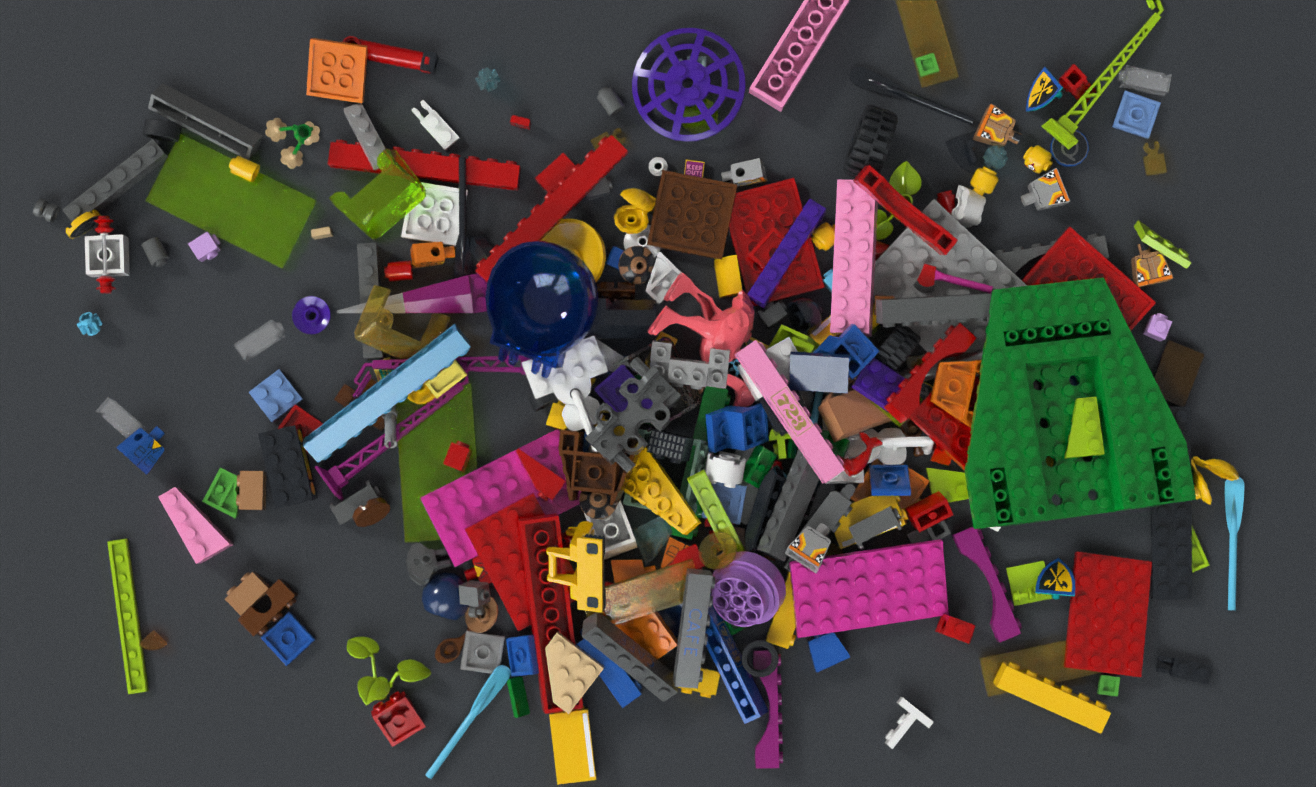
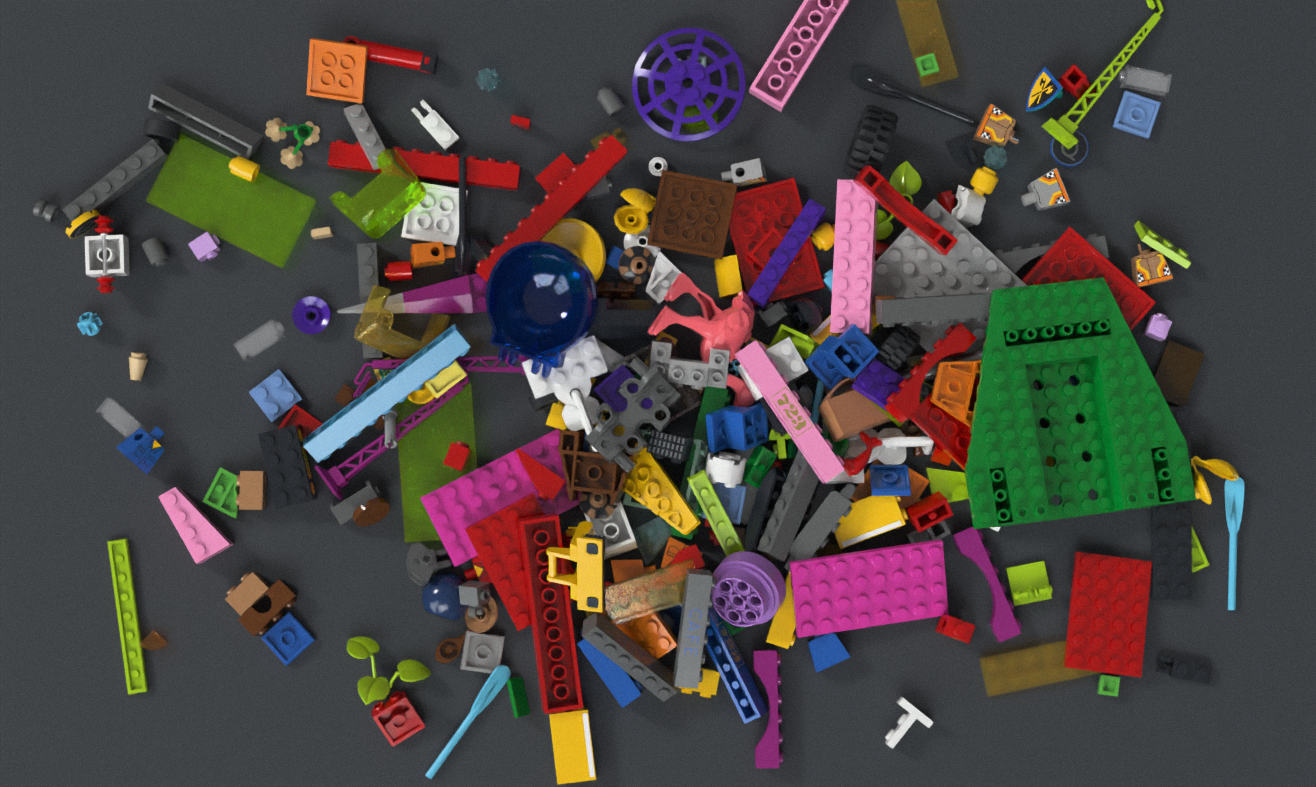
blue tile [506,635,539,676] -> none
tan plate [545,632,604,714] -> none
tile [684,160,705,178] -> none
clear yellow dish [699,532,737,569] -> none
black tyre [741,640,779,677] -> none
light grey torso [785,523,831,574] -> none
tile [789,352,849,393] -> none
dark grey brick [849,506,902,550] -> none
piece [913,263,993,293] -> none
yellow brick [993,661,1111,734] -> none
yellow head [1023,145,1053,174] -> none
shield [1035,558,1075,600] -> none
lime wing [1065,397,1104,459] -> none
clear yellow plate [1143,141,1167,176] -> none
none -> tan cone [129,352,148,381]

